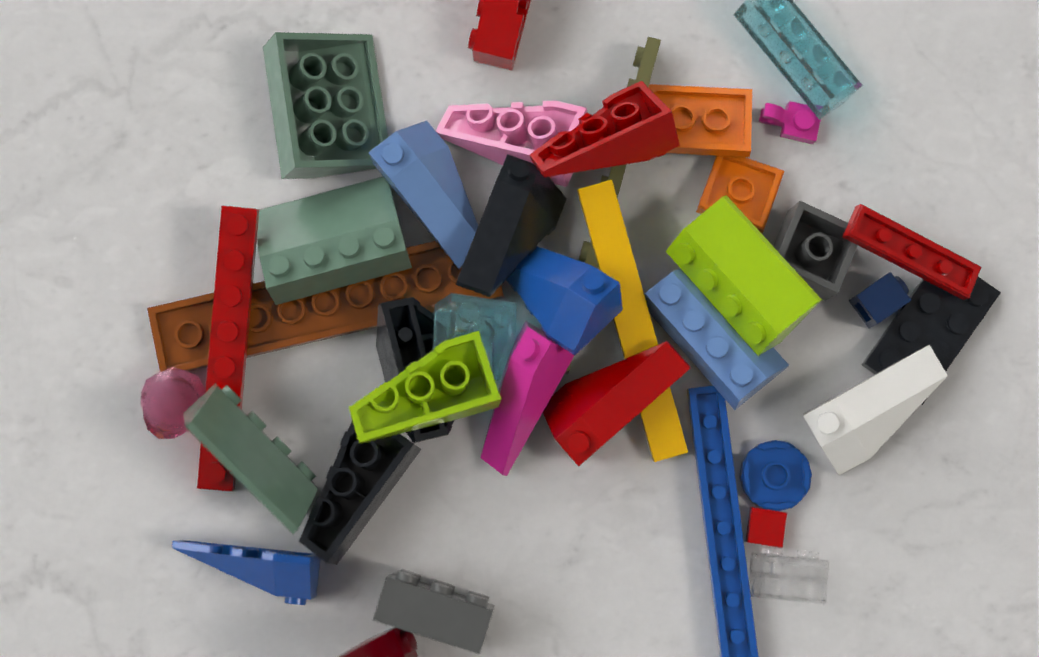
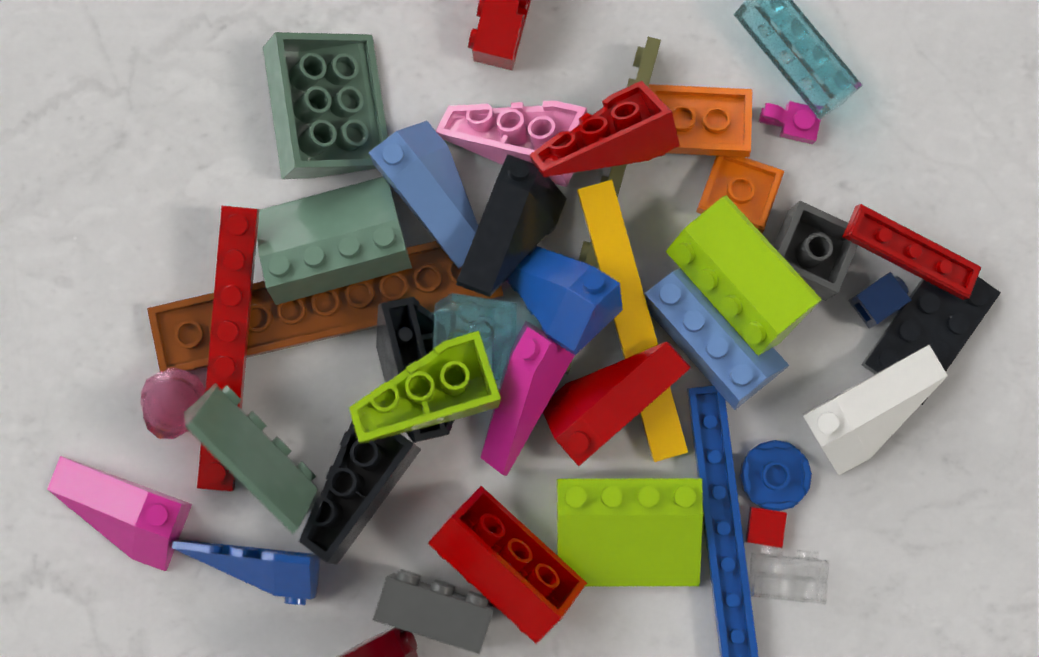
none -> dark pink wedge [47,456,192,571]
none -> red brick [428,486,587,644]
none -> lime slope [557,478,703,587]

